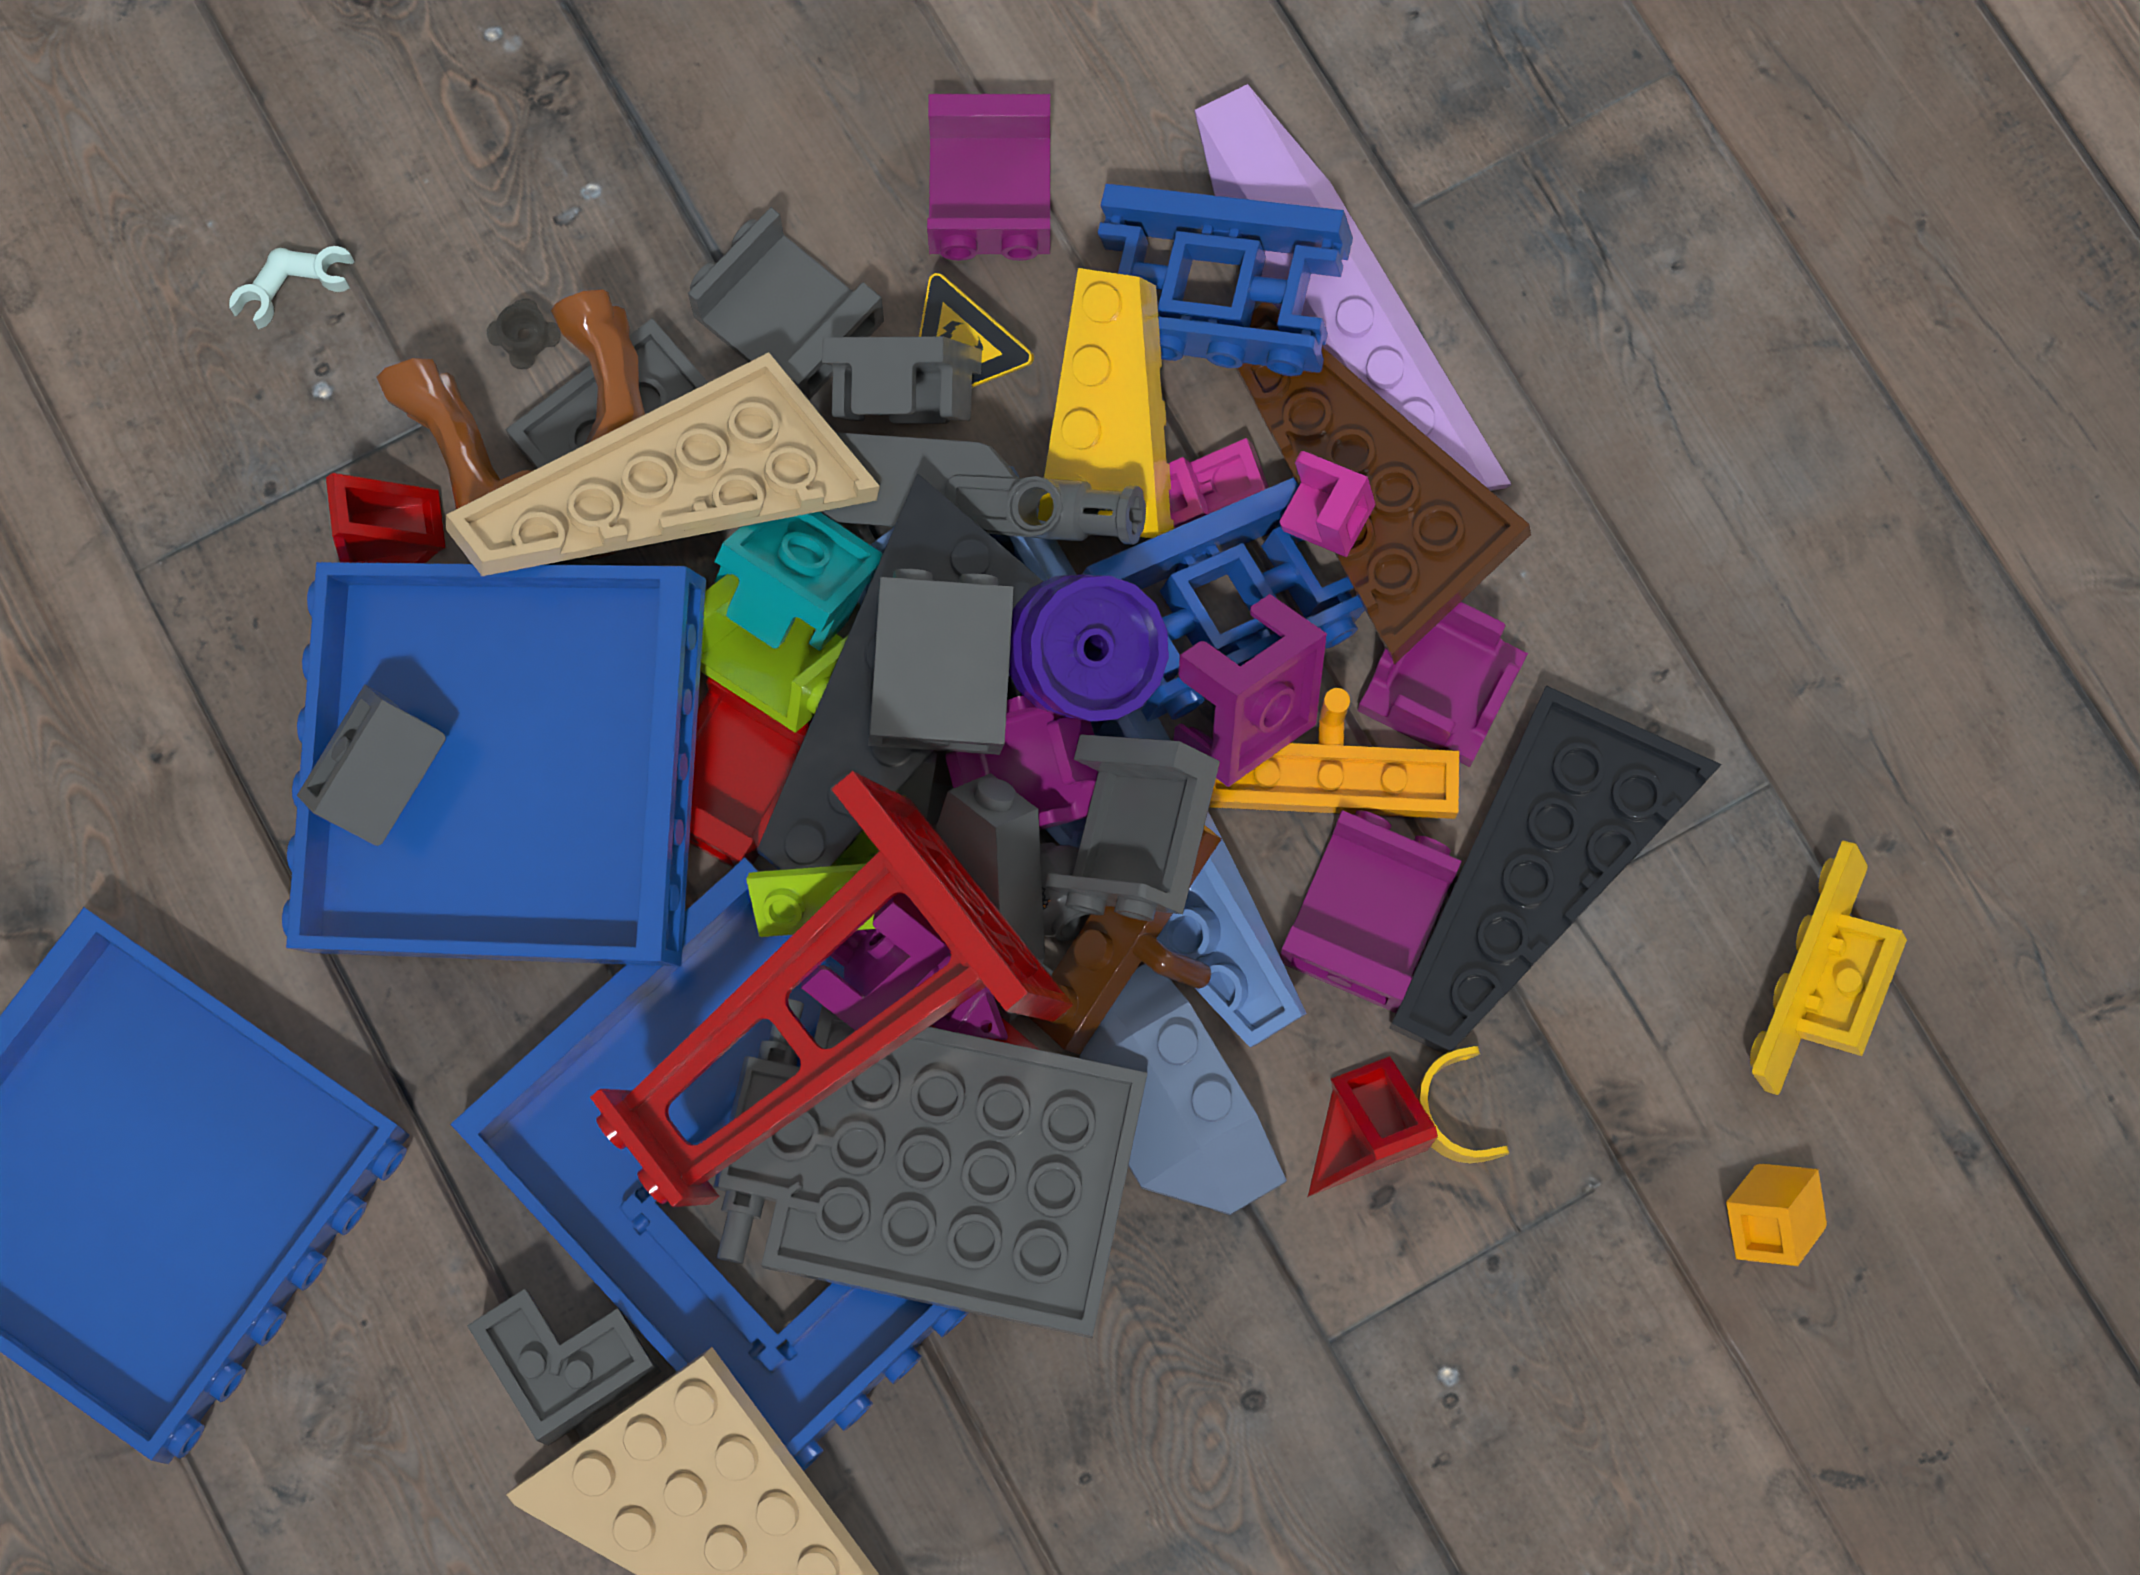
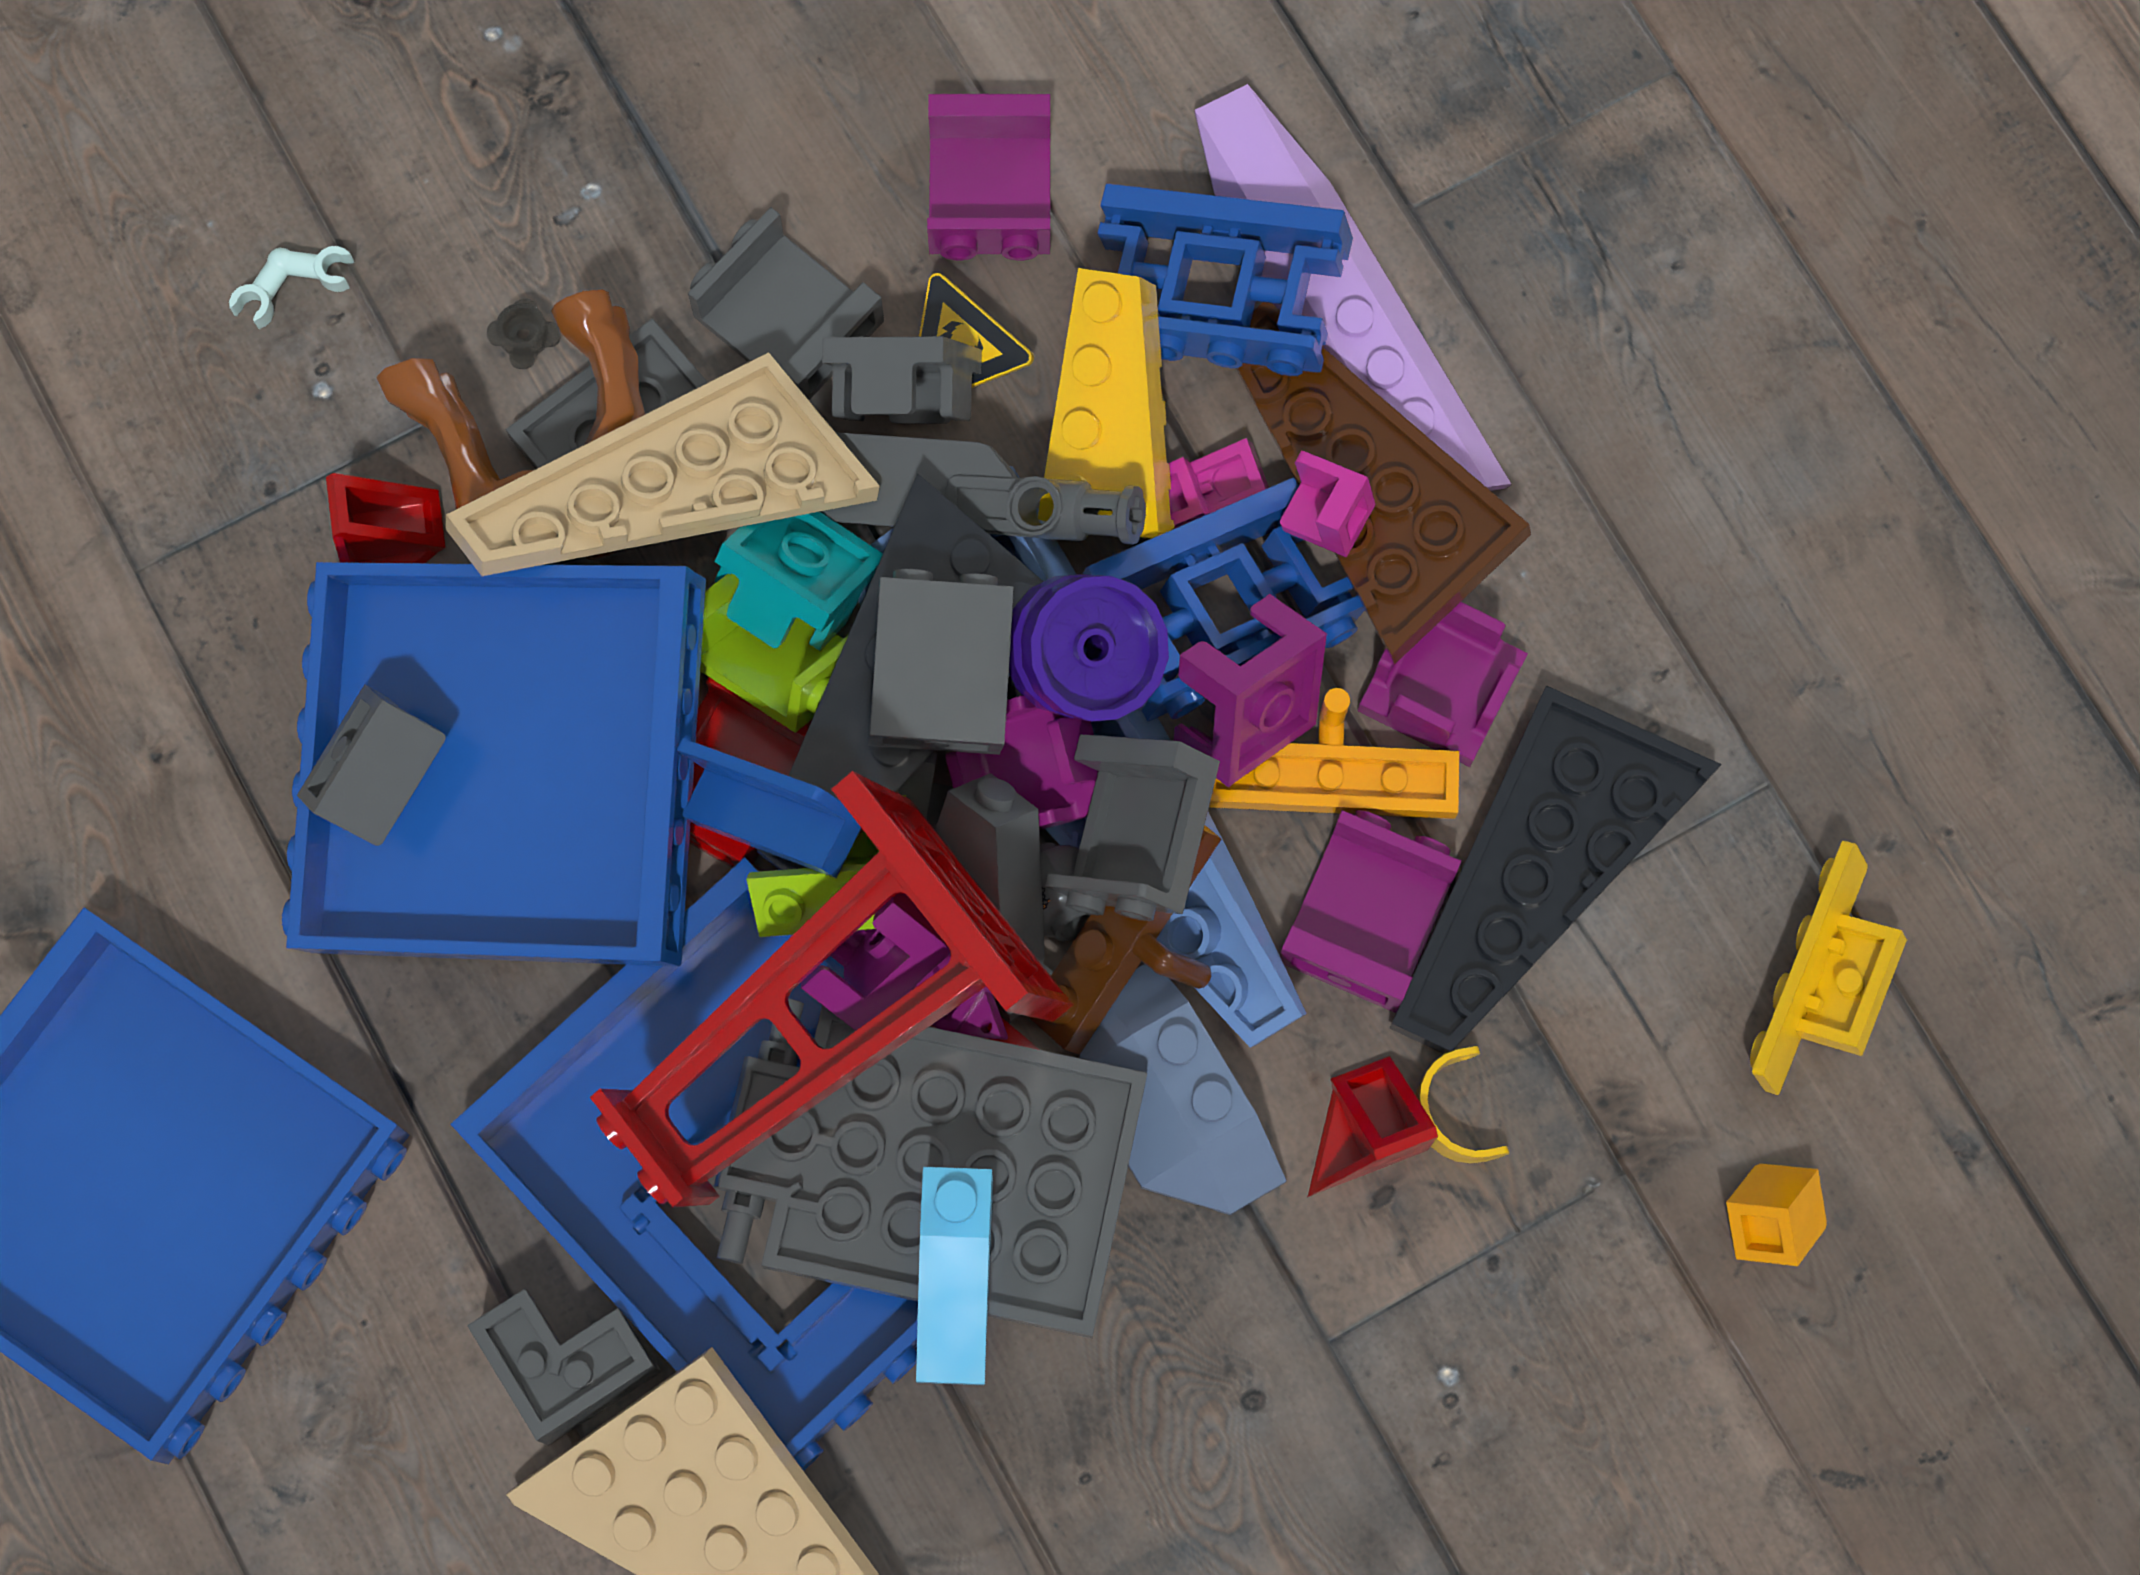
none -> blue panel [676,738,861,878]
none -> medium azure slope [916,1167,993,1385]

